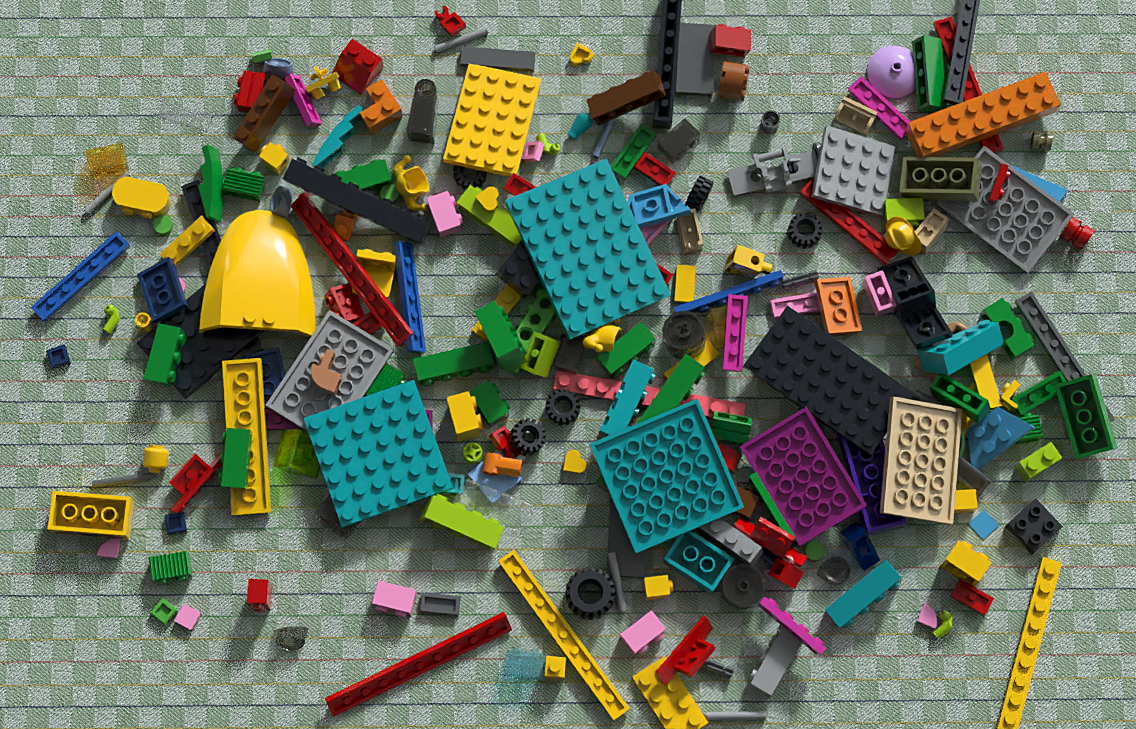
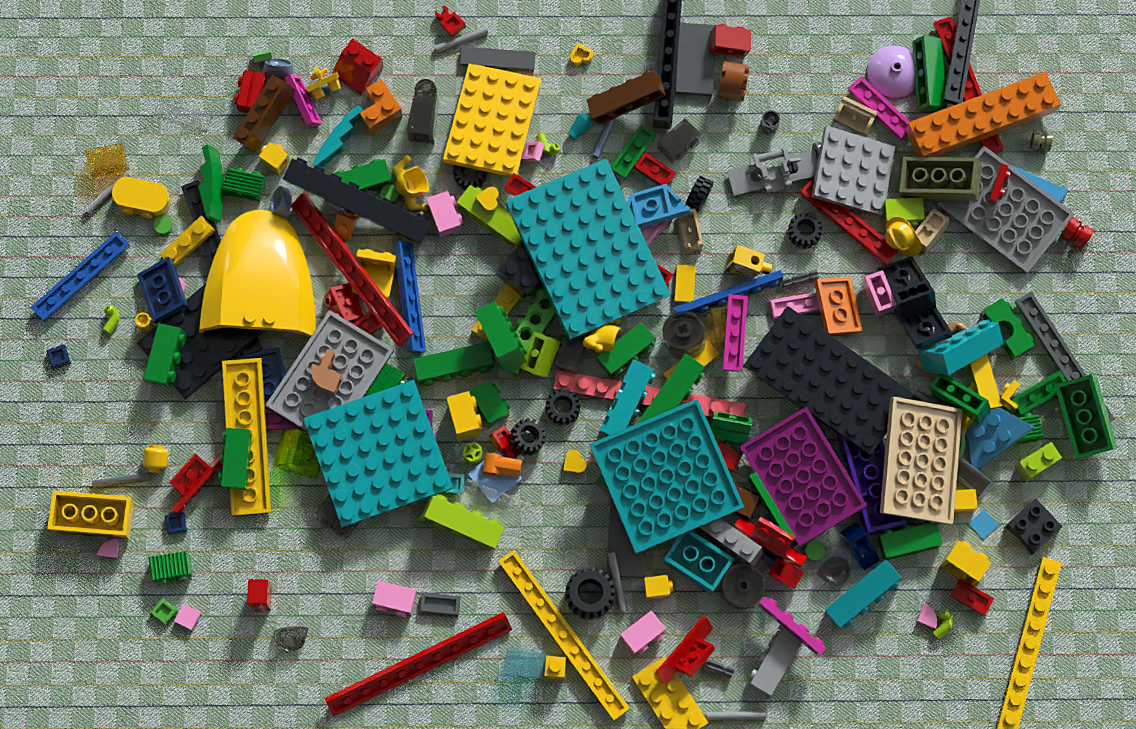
none -> green brick [877,521,943,561]

